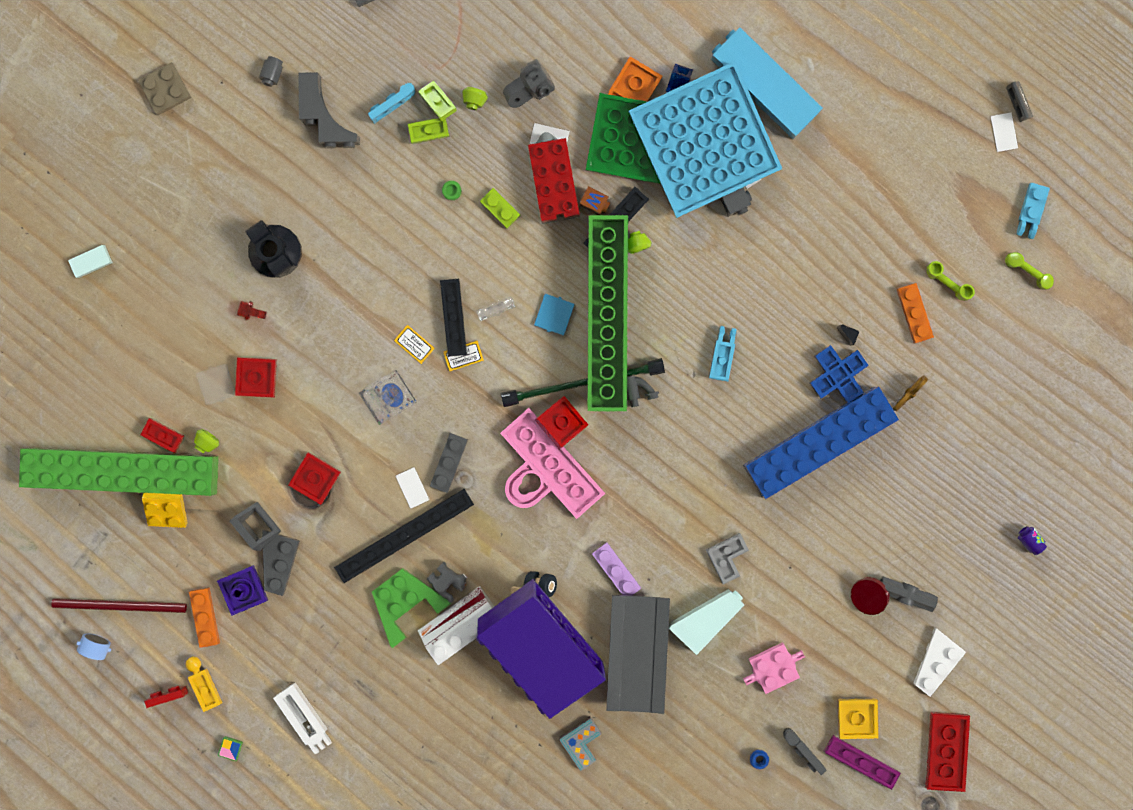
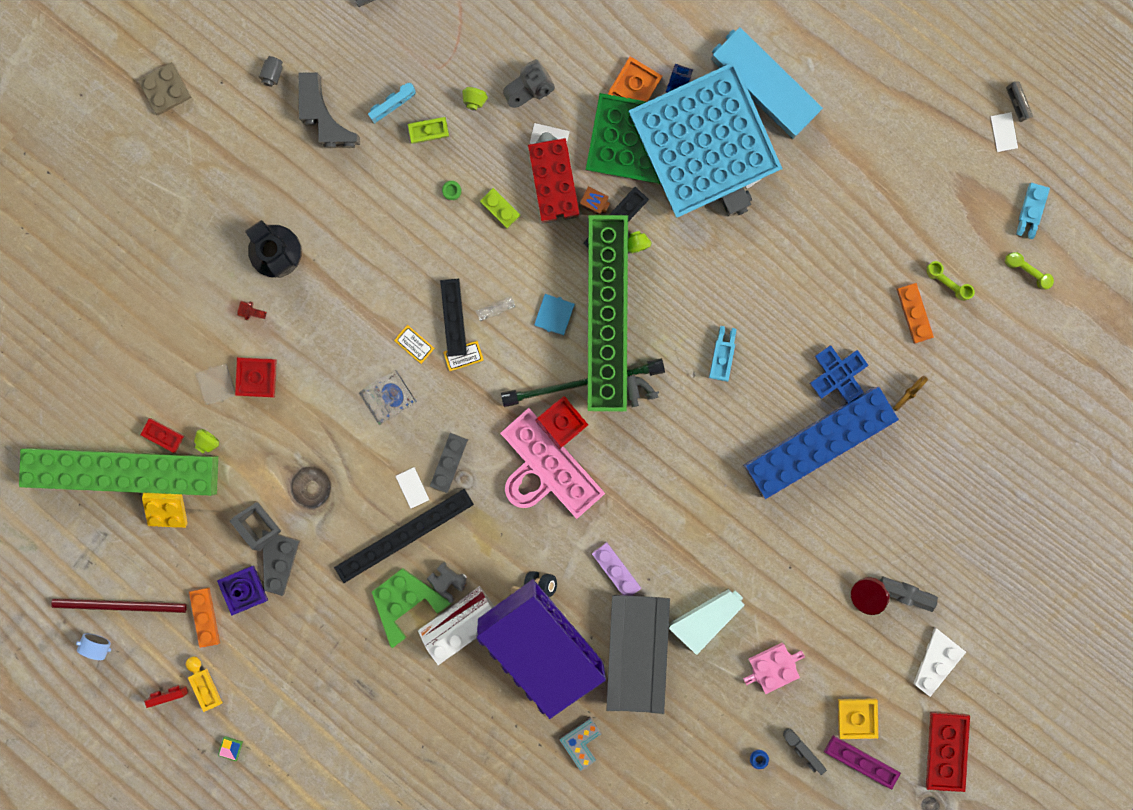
light aqua tile [68,245,113,278] -> none
white hinge [273,682,332,754] -> none
red plate [288,452,341,505] -> none
lime plate [418,81,457,122] -> none
light grey tile [706,533,749,584] -> none
black slope [837,324,859,346] -> none
dark purple brick [1018,526,1047,555] -> none

